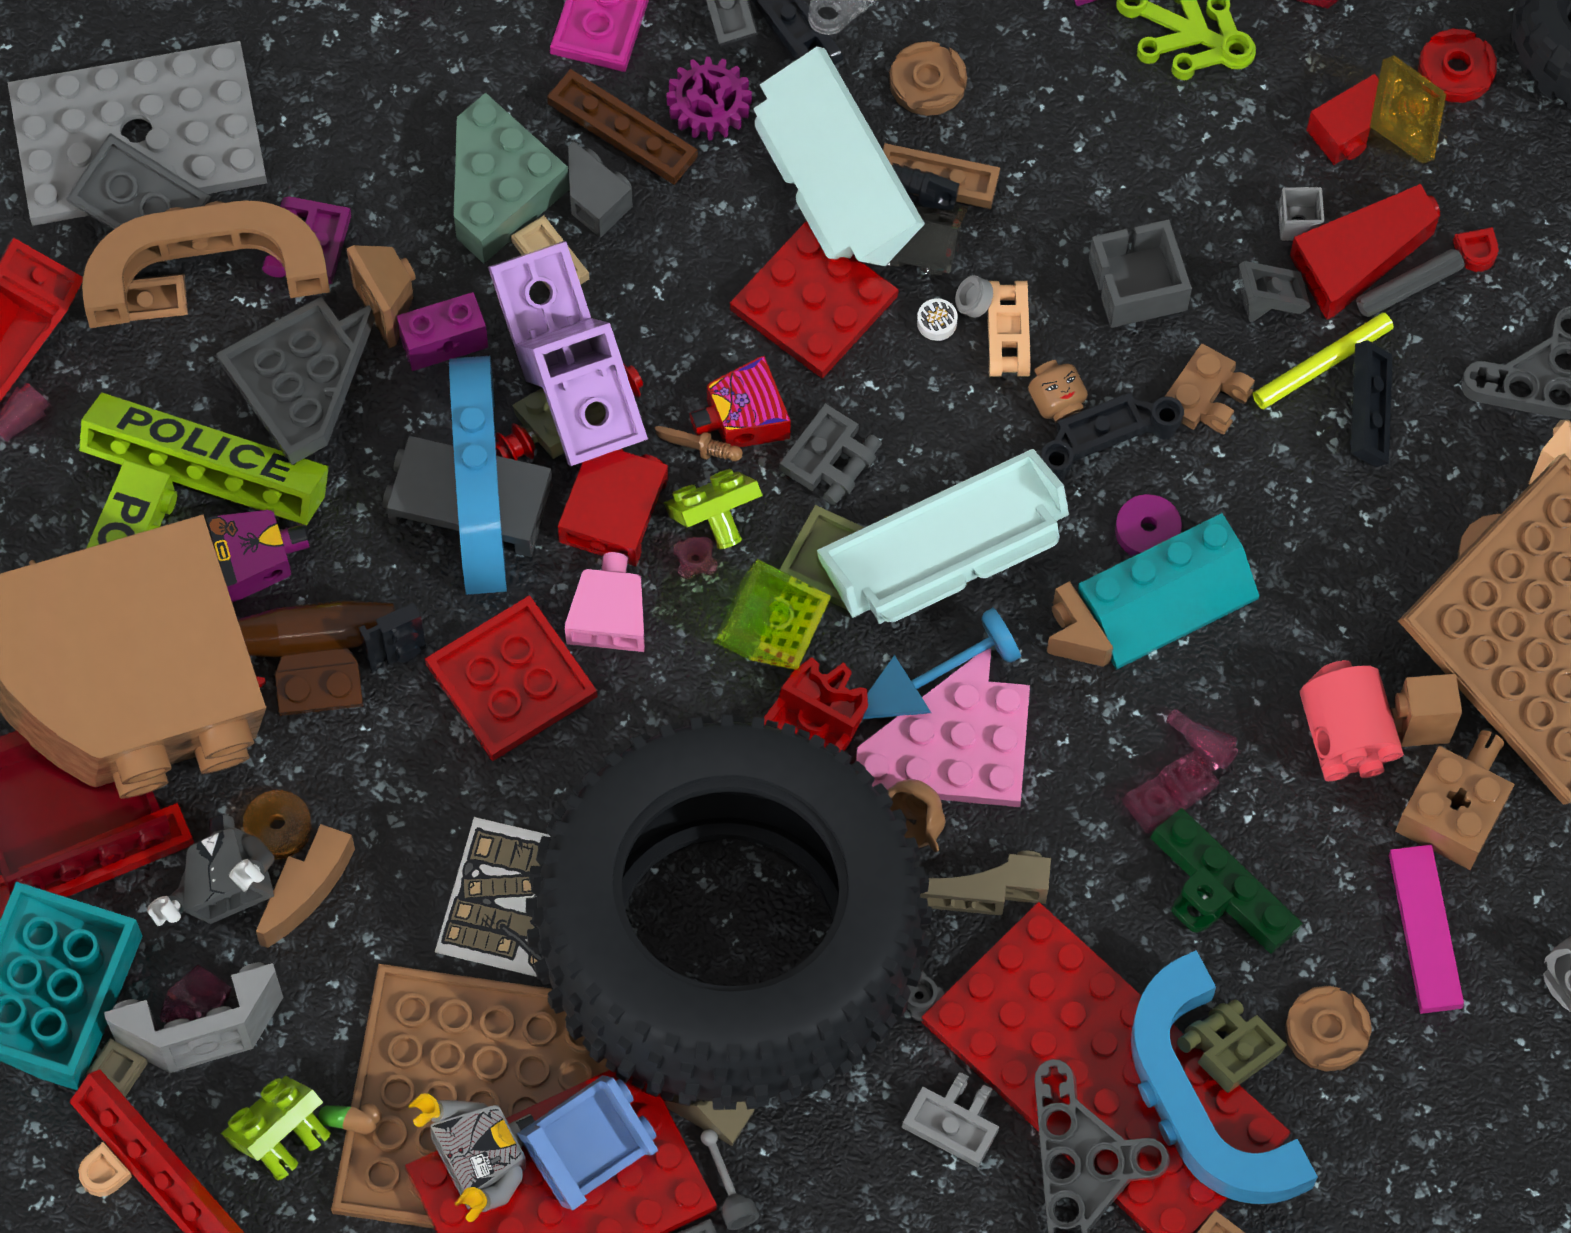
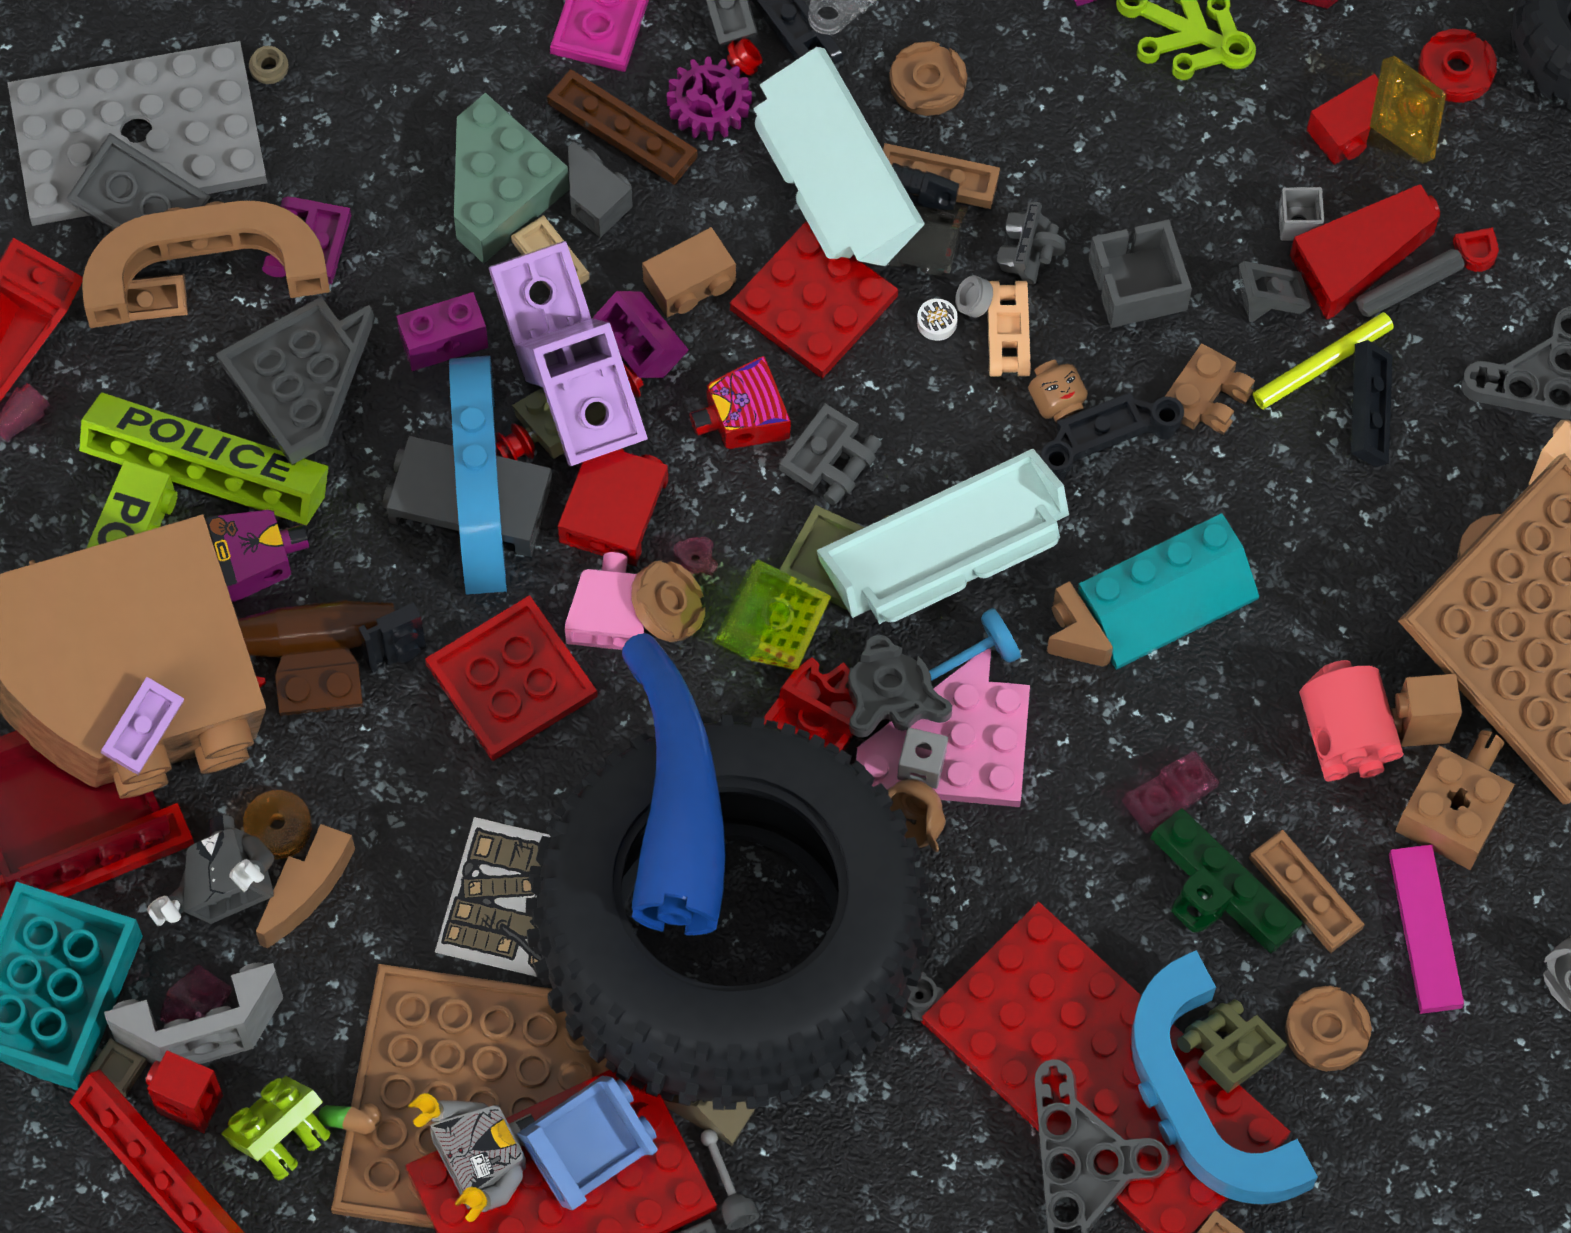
light nougat tile [78,1142,132,1197] -> none
medium nougat slope [347,245,416,348] -> none
medium nougat piece [655,426,743,461] -> none
lime plate [664,469,763,549] -> none
light grey hinge [902,1072,999,1168] -> none
dark tan slope [920,851,1051,916] -> none
magenta piece [1115,494,1182,557] -> none
clear pink cone [1166,709,1238,771] -> none
none -> lavender plate [101,677,184,775]
none -> red brick [146,1050,223,1133]
none -> dark tan plate [249,46,289,84]
none -> magenta brick [593,291,689,378]
none -> blue brick [622,633,725,935]
none -> medium nougat tile [631,561,705,642]
none -> medium nougat brick [642,227,736,318]
none -> red plate [727,38,763,76]
none -> dark grey tile [848,635,952,737]
none -> light grey piece [897,728,948,789]
none -> dark grey hips [997,202,1067,284]
none -> medium nougat tile [1249,829,1365,953]

